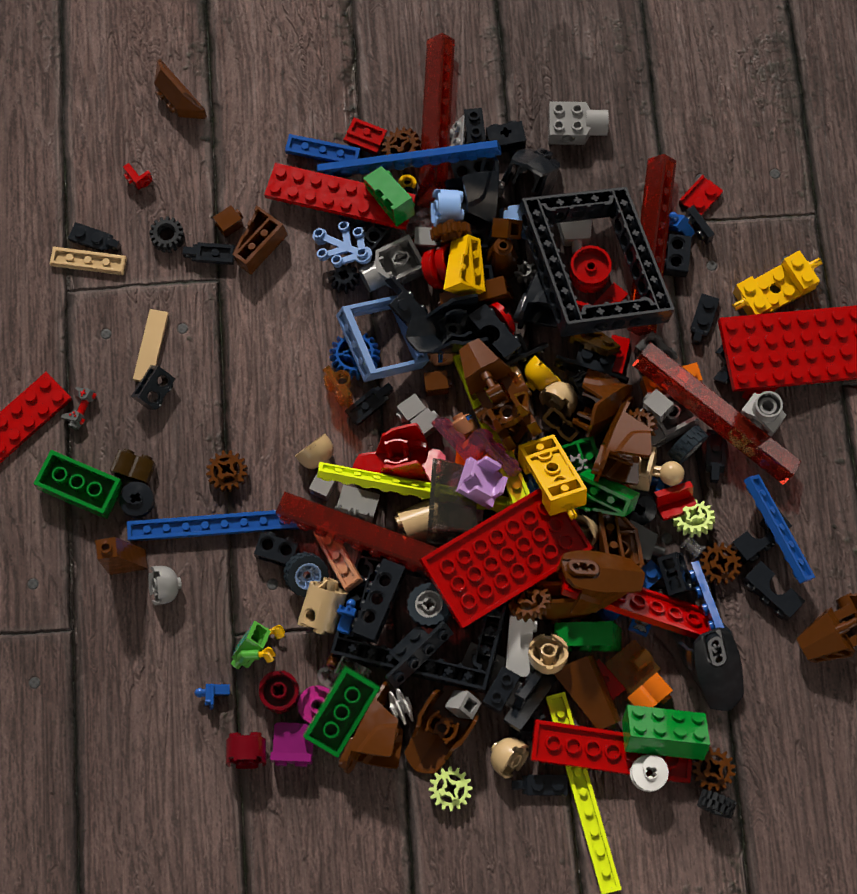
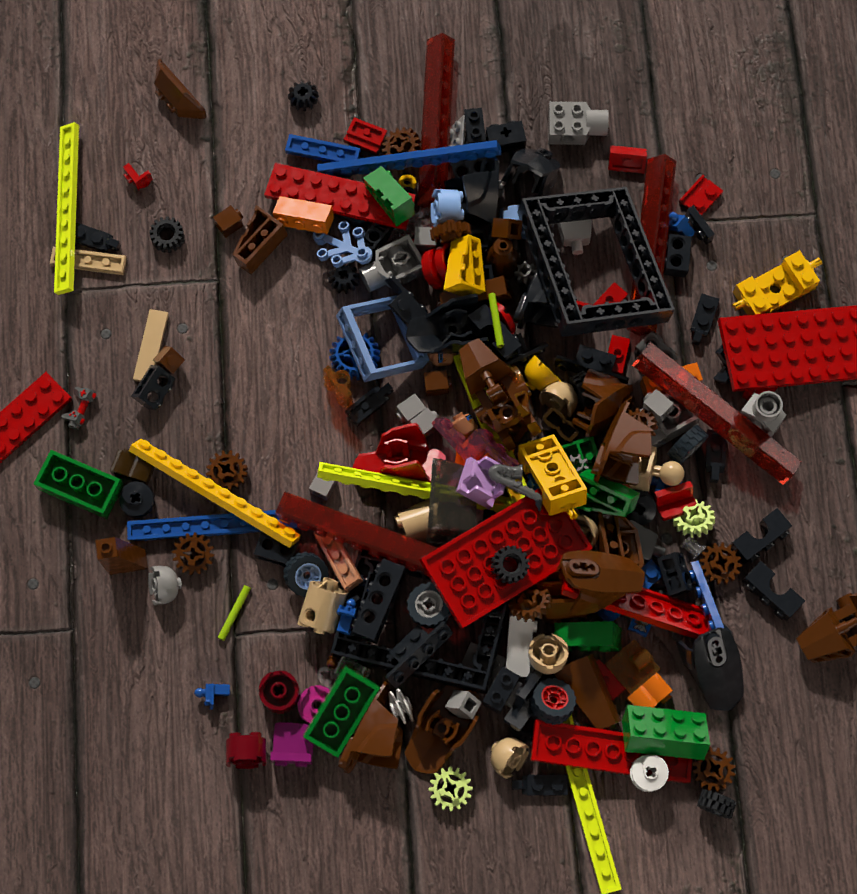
black hinge [182,242,235,265] -> none
bright green torso [231,620,285,669] -> none
tan cylinder [295,434,334,469] -> none
light grey hinge [332,484,380,531] -> none
dark brown wing [568,332,621,356] -> none
red wheel [569,245,612,293] -> none
blue plate [744,474,815,584] -> none
none -> neon yellow plate [54,122,79,295]
none -> yellow plate [129,439,301,548]
none -> reddish brown brick [153,346,185,374]
none -> reddish brown gear [172,532,215,575]
none -> lime bar [217,585,251,641]
none -> brick [273,196,334,234]
none -> black gear [288,80,319,112]
none -> lime bar [488,293,504,348]
none -> dark grey piece [488,464,543,511]
none -> black tyre [491,546,530,584]
none -> black wheel [529,678,576,725]
none -> red panel [608,145,647,174]

